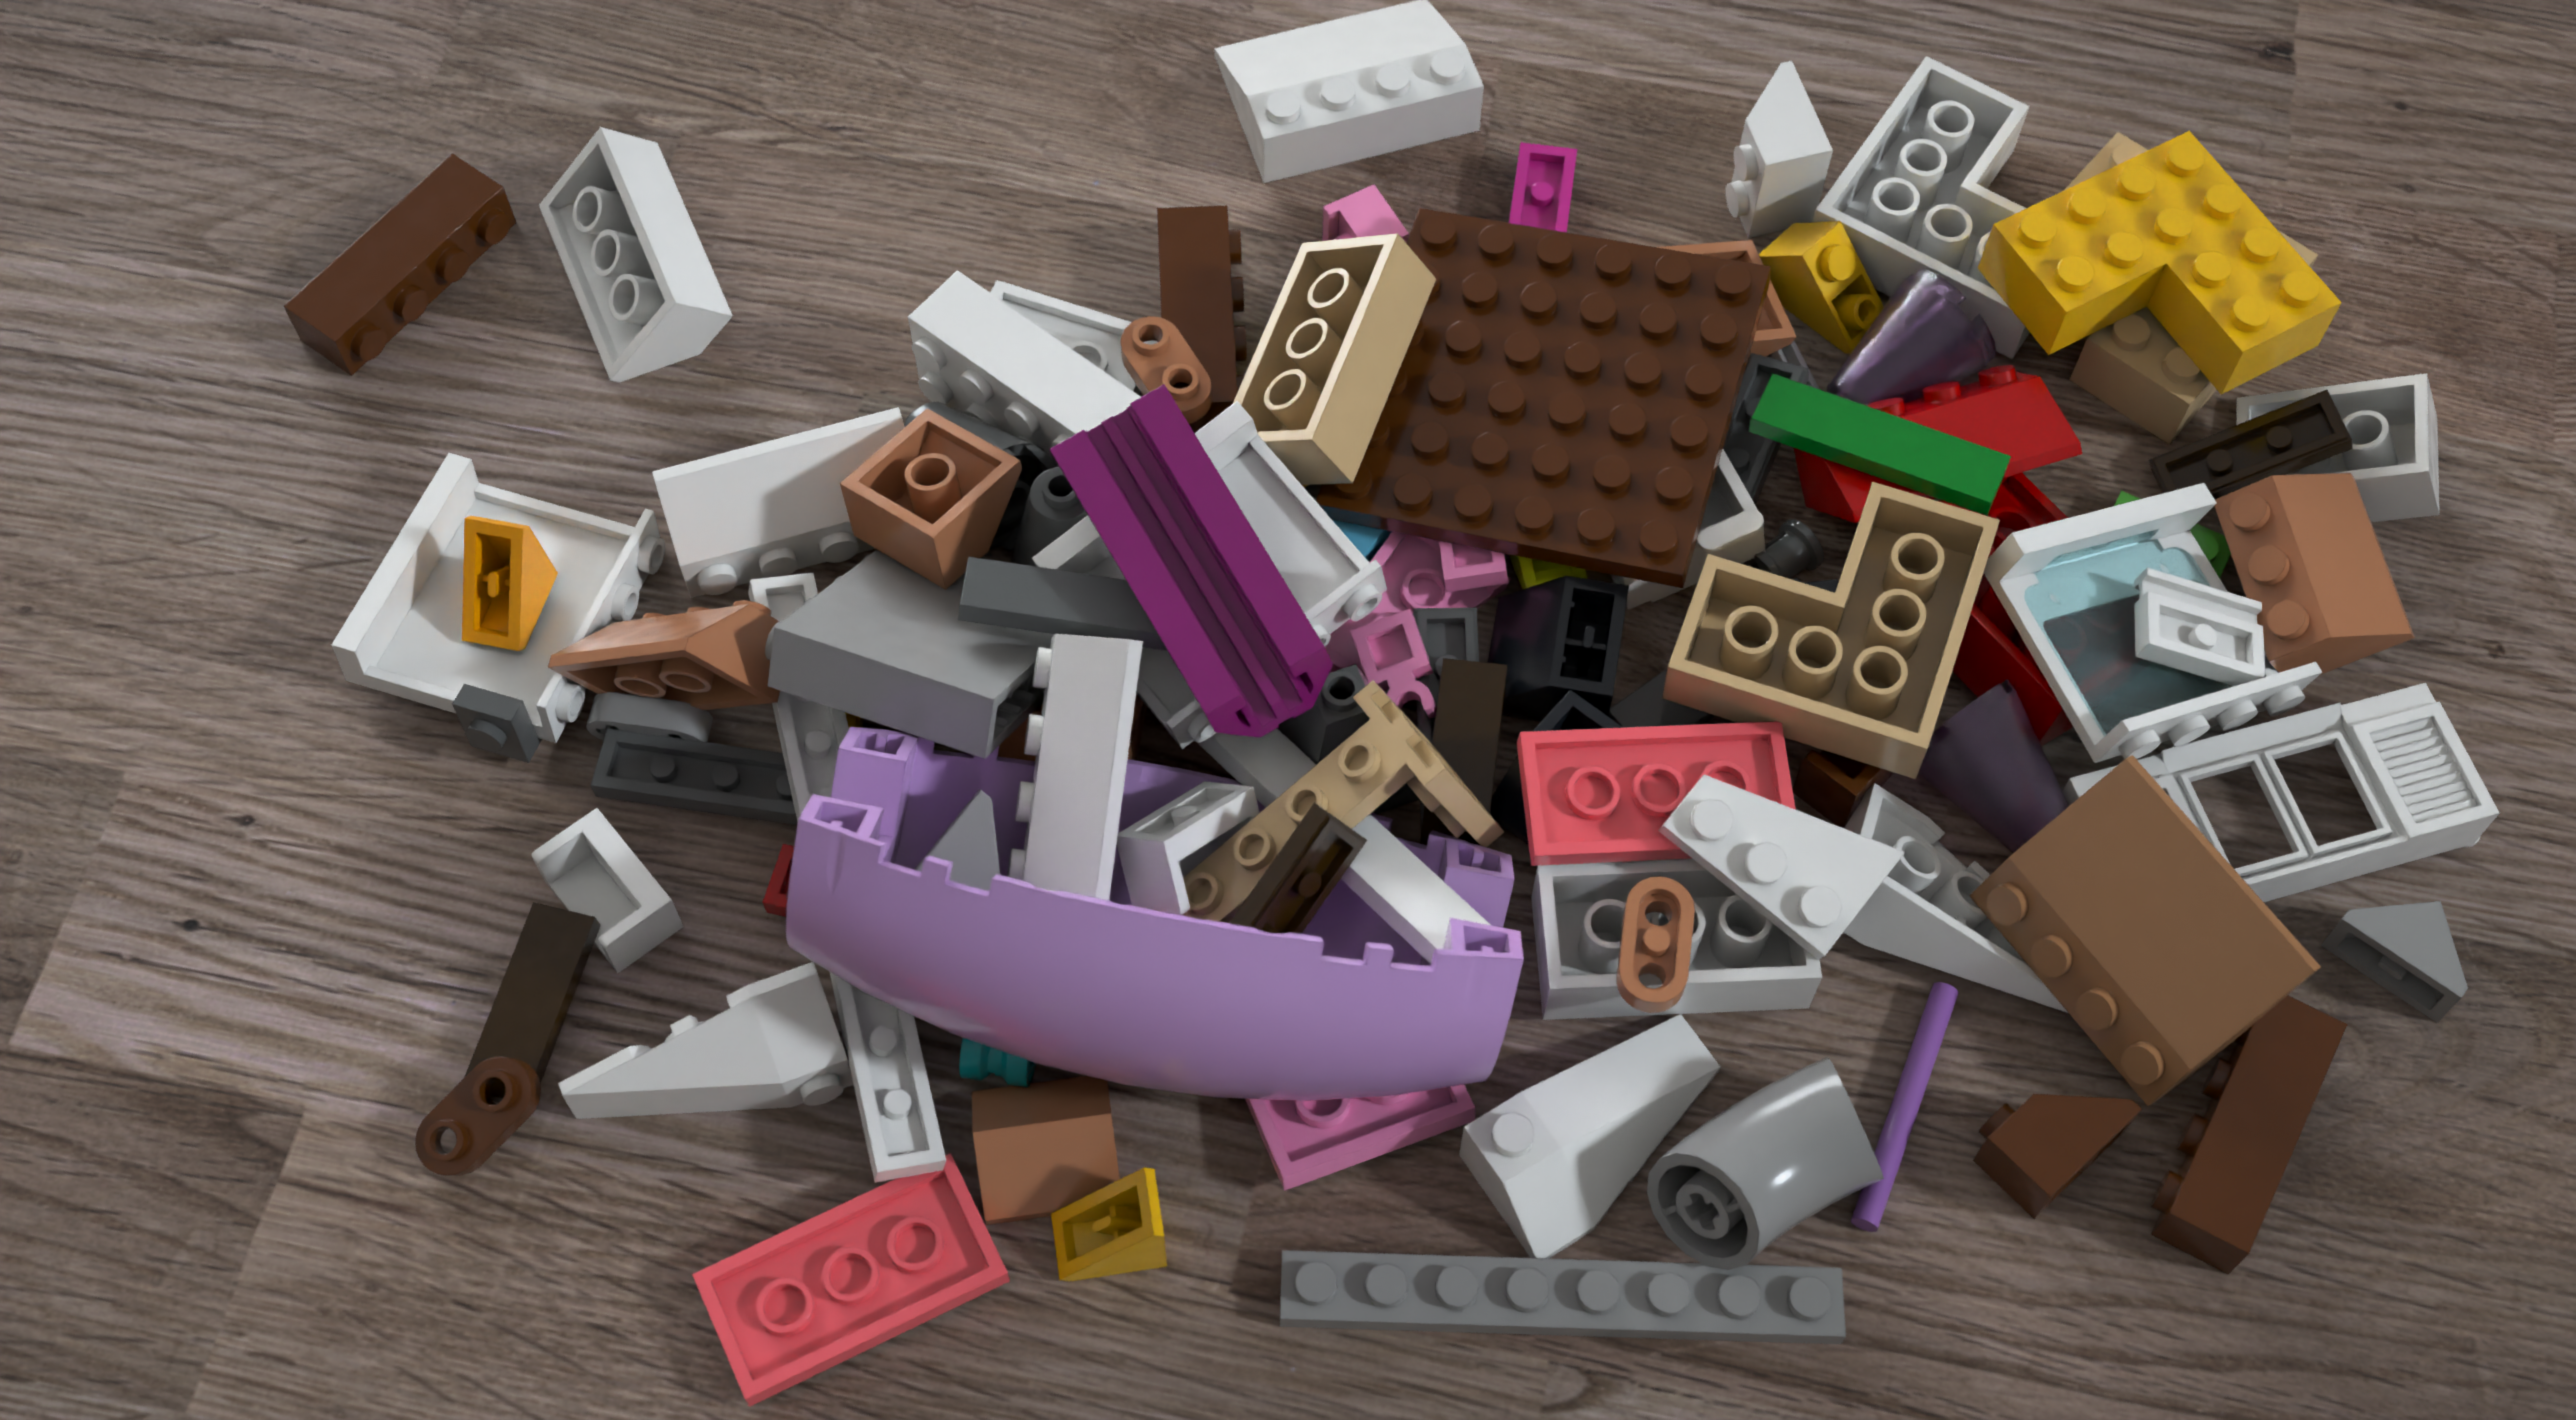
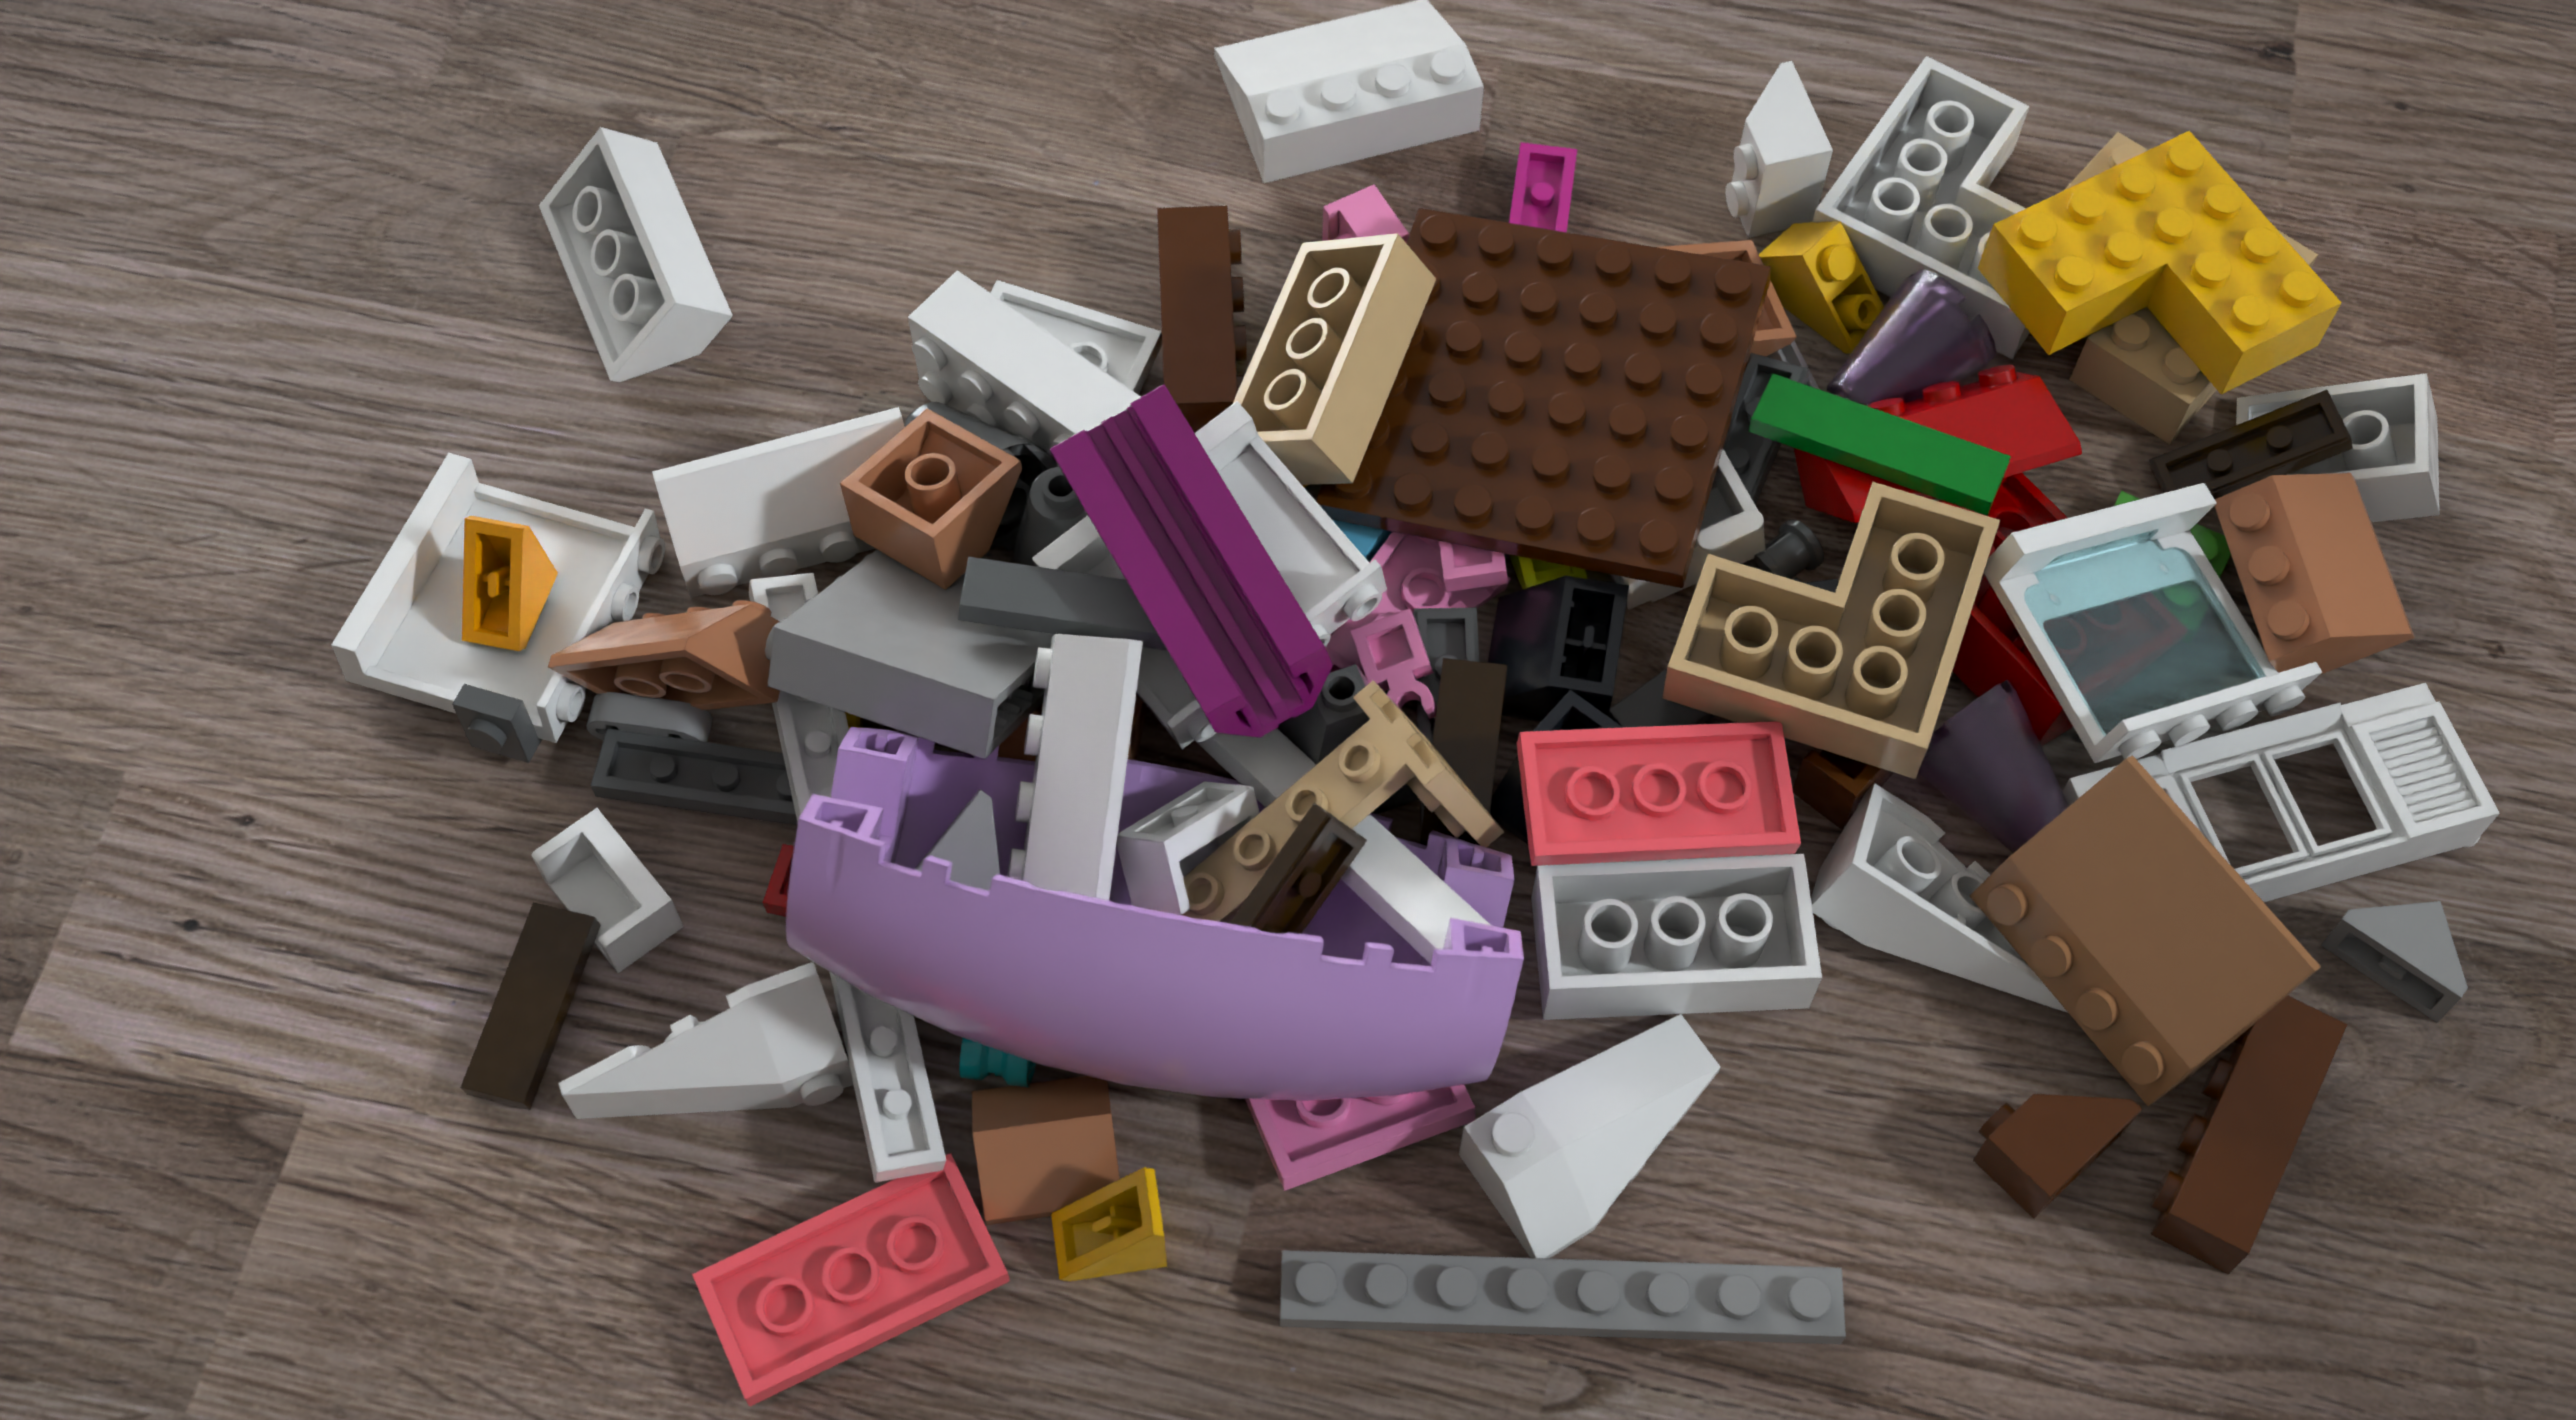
reddish brown brick [284,153,517,376] -> none
reddish brown plate [415,1057,541,1176] -> none
nougat plate [1121,316,1212,424] -> none
nougat plate [1616,876,1695,1013] -> none
light grey brick [1647,1057,1884,1270] -> none
white wing [1658,775,1905,960] -> none
medium lavender bar [1851,982,1959,1232] -> none
white plate [2134,567,2265,686] -> none

